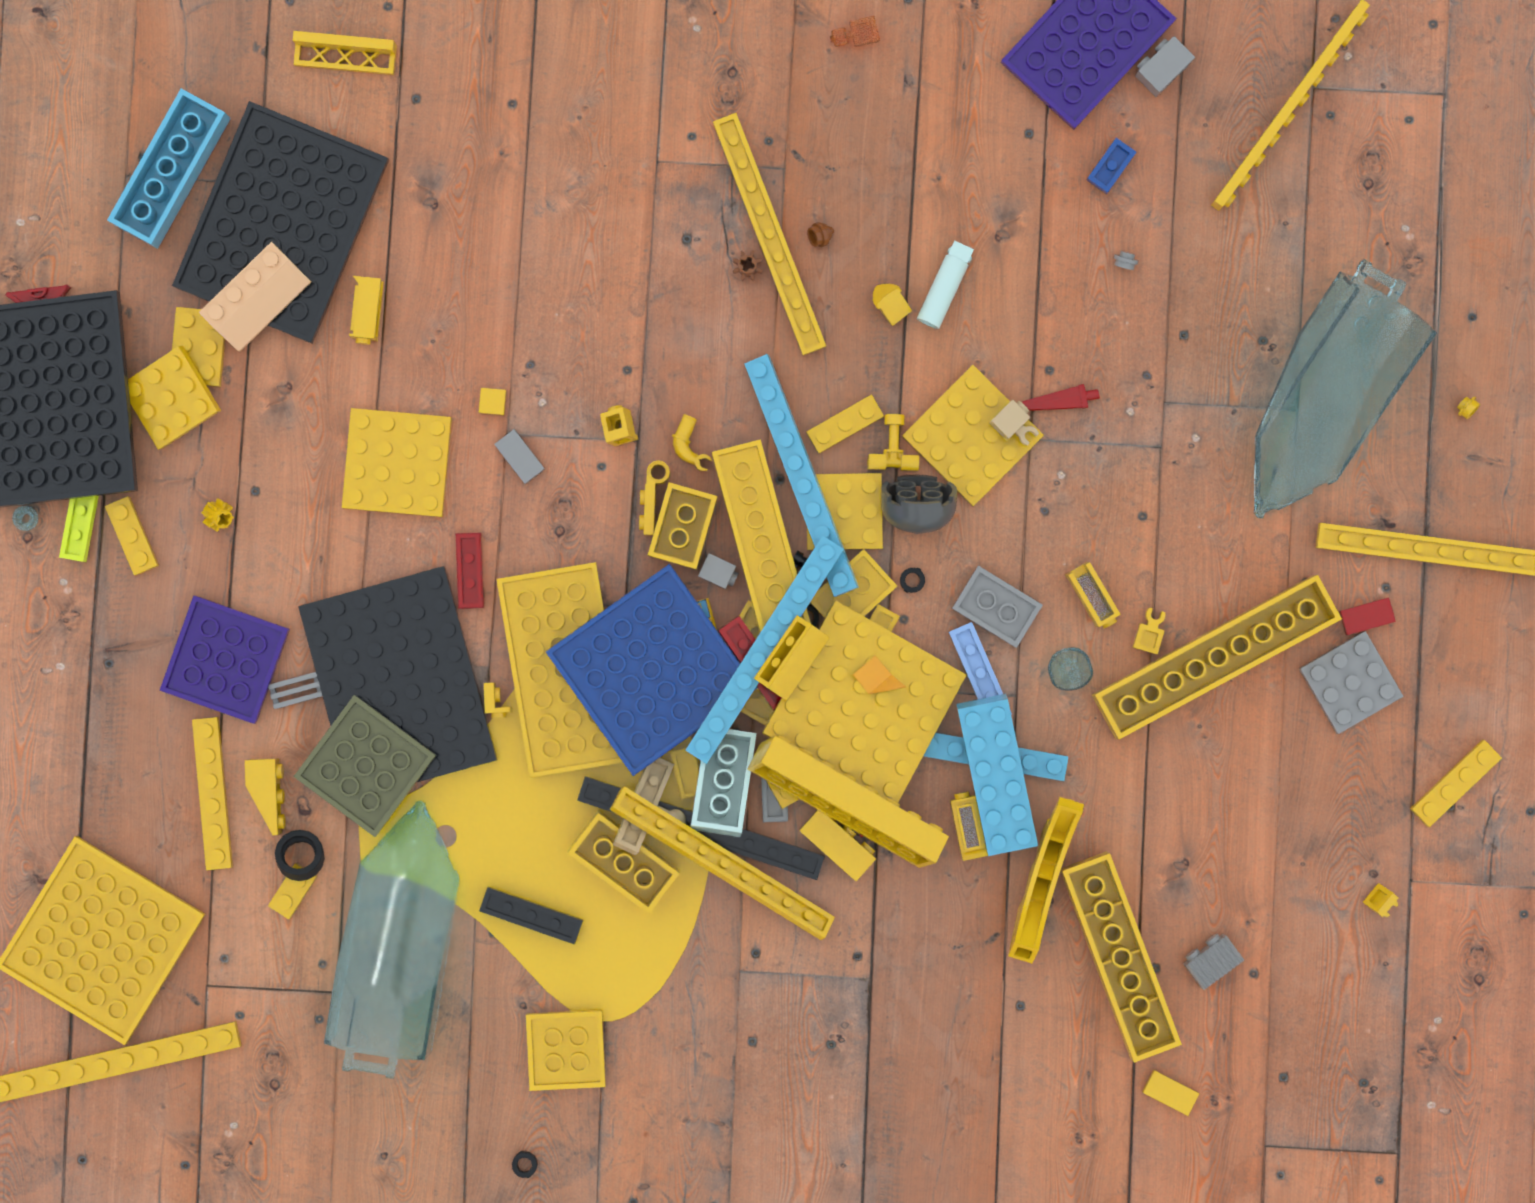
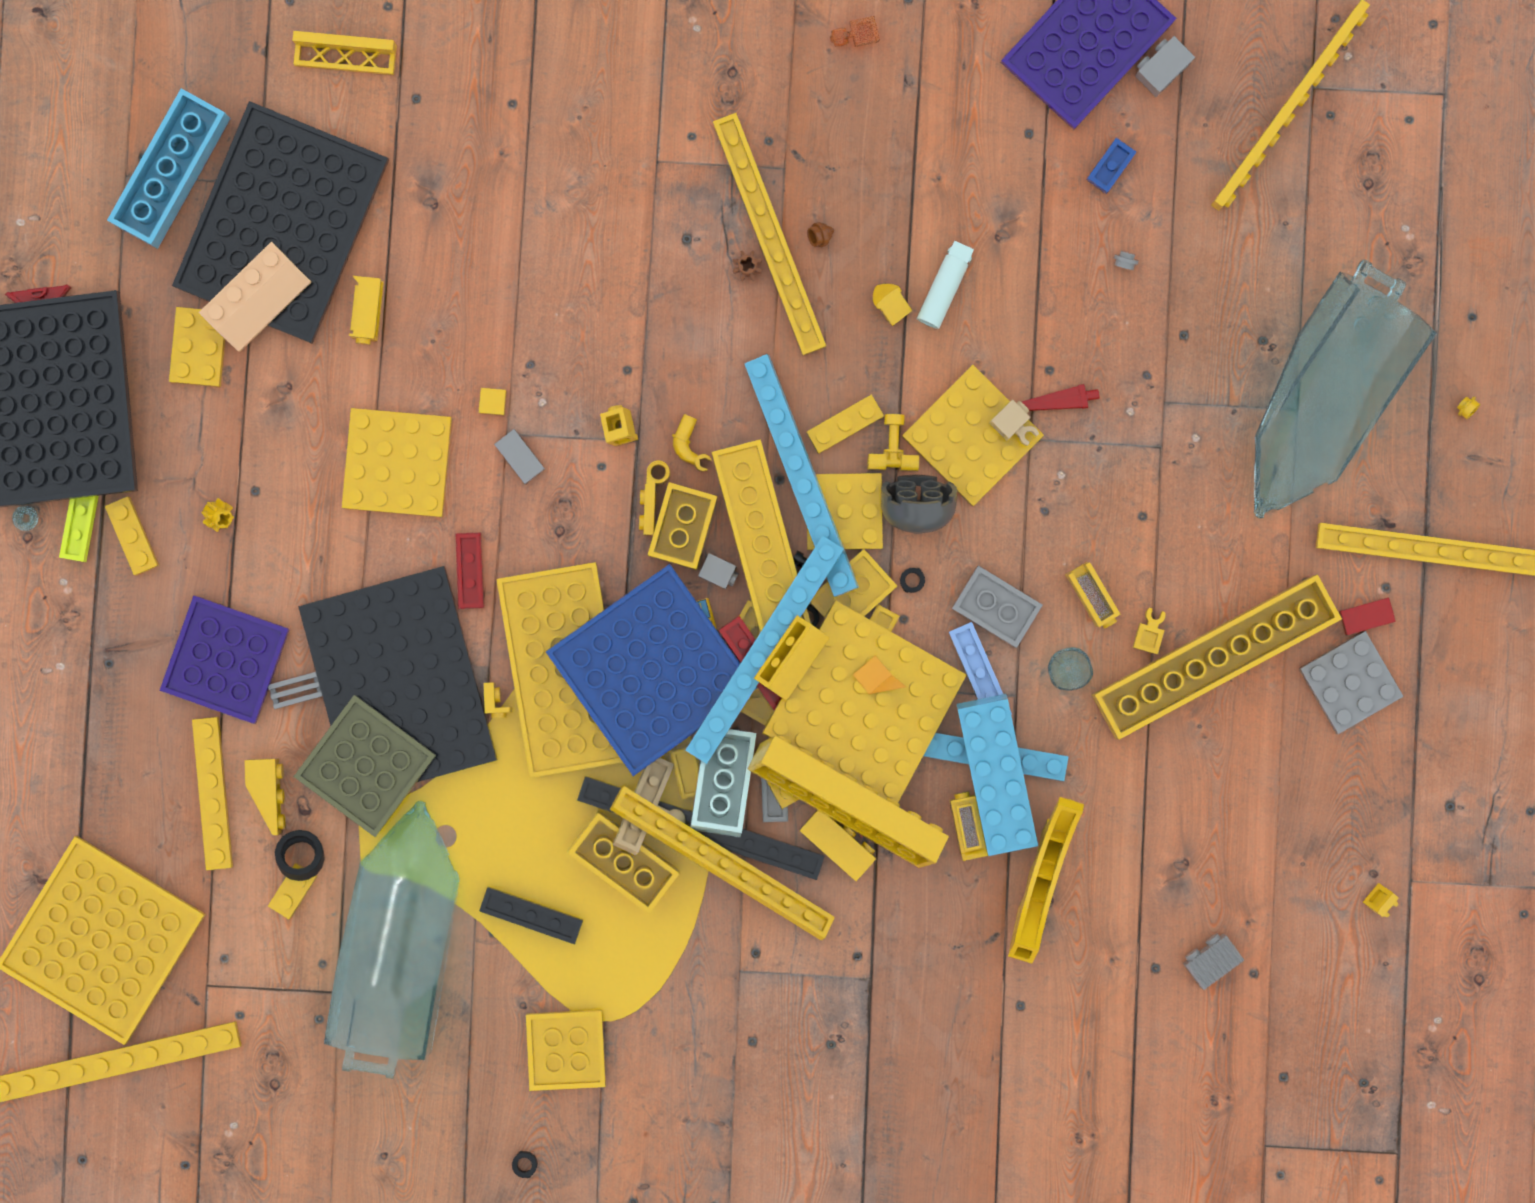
yellow plate [128,346,221,450] -> none
yellow brick [1060,852,1182,1063] -> none
yellow tile [1142,1069,1199,1116] -> none
yellow plate [1410,740,1502,827] -> none

